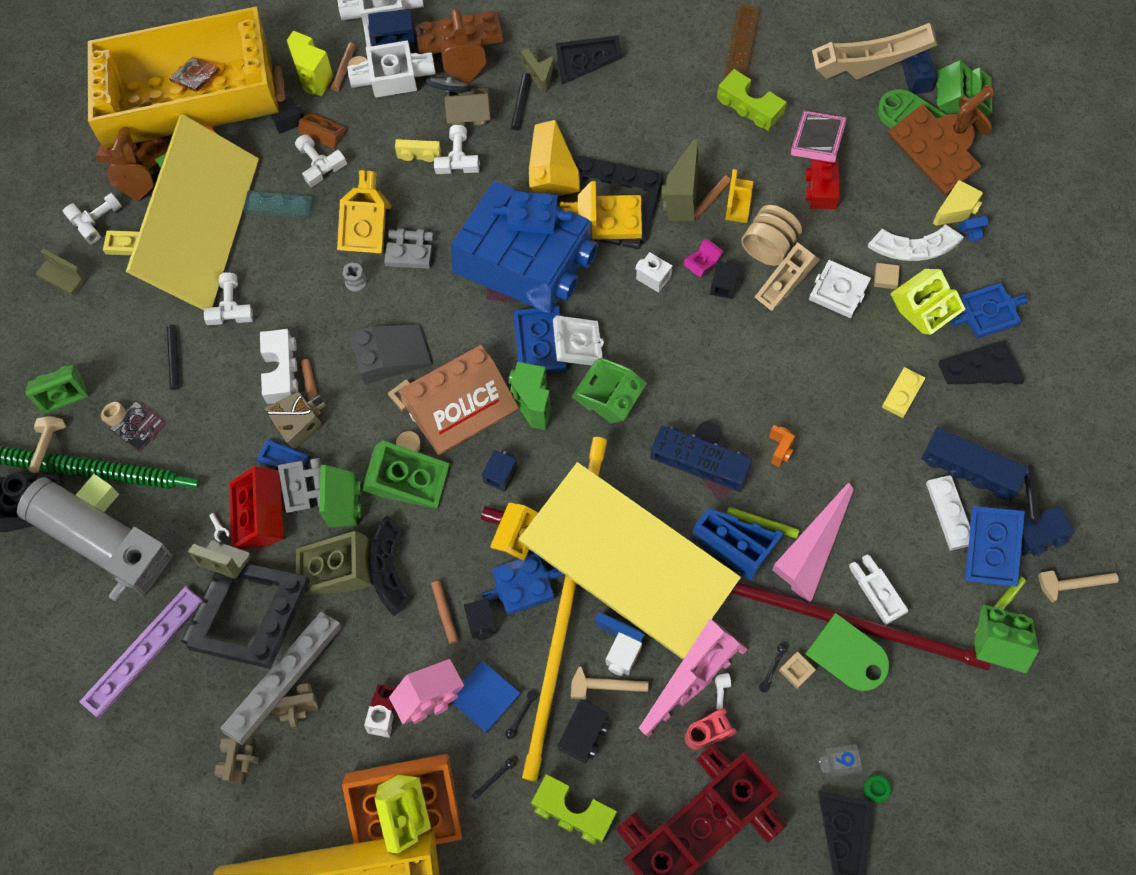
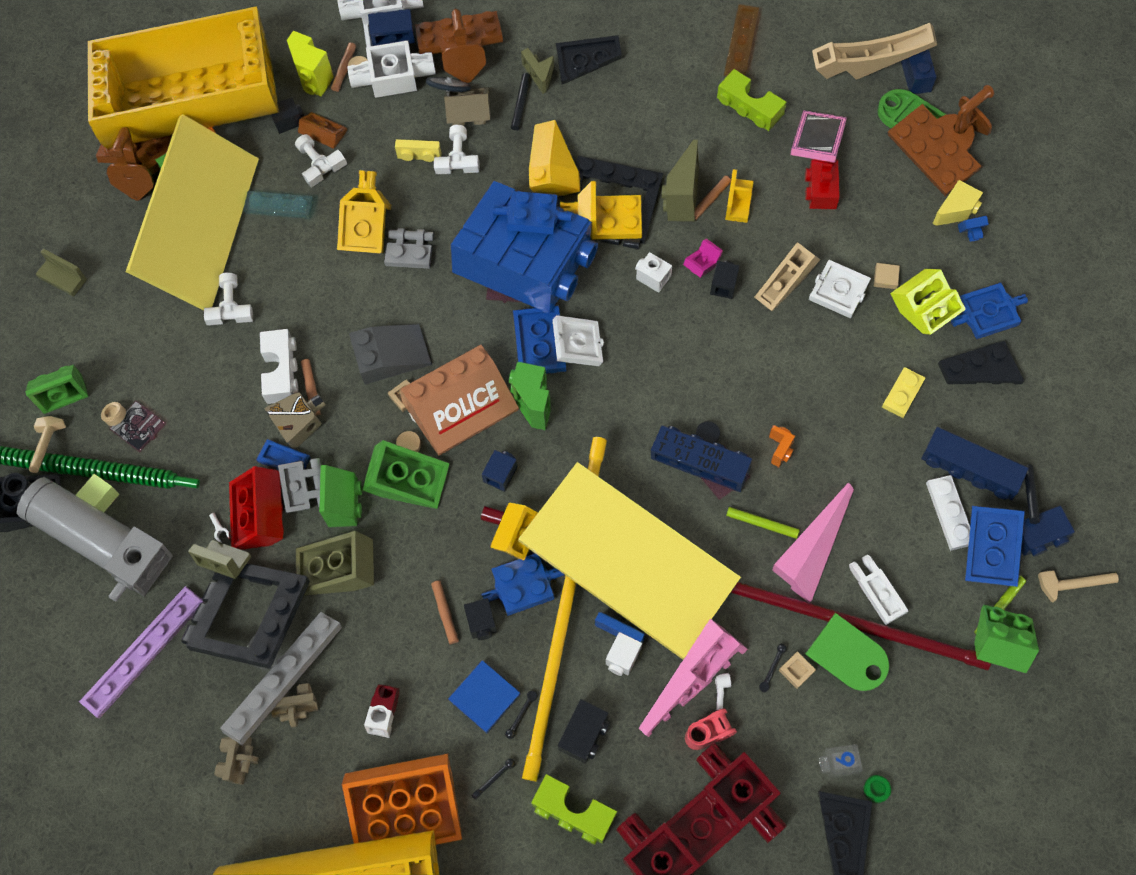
white bar [63,193,122,244] -> none
light yellow plate [103,231,139,255] -> none
black bar [166,325,179,390] -> none
piece [169,57,220,92] -> none
nougat piece [274,66,285,102] -> none
light grey bush [342,263,367,292] -> none
black tile [369,515,412,617] -> none
neon yellow piece [375,775,431,853] -> none
bright pink brick [389,659,464,724] -> none
tan piece [571,667,648,699] -> none
bright green piece [572,358,647,424] -> none
blue wedge [690,508,784,580] -> none
tan wheel [741,205,802,266] -> none
white tile [868,224,964,261] -> none
bright green piece [936,60,992,116] -> none

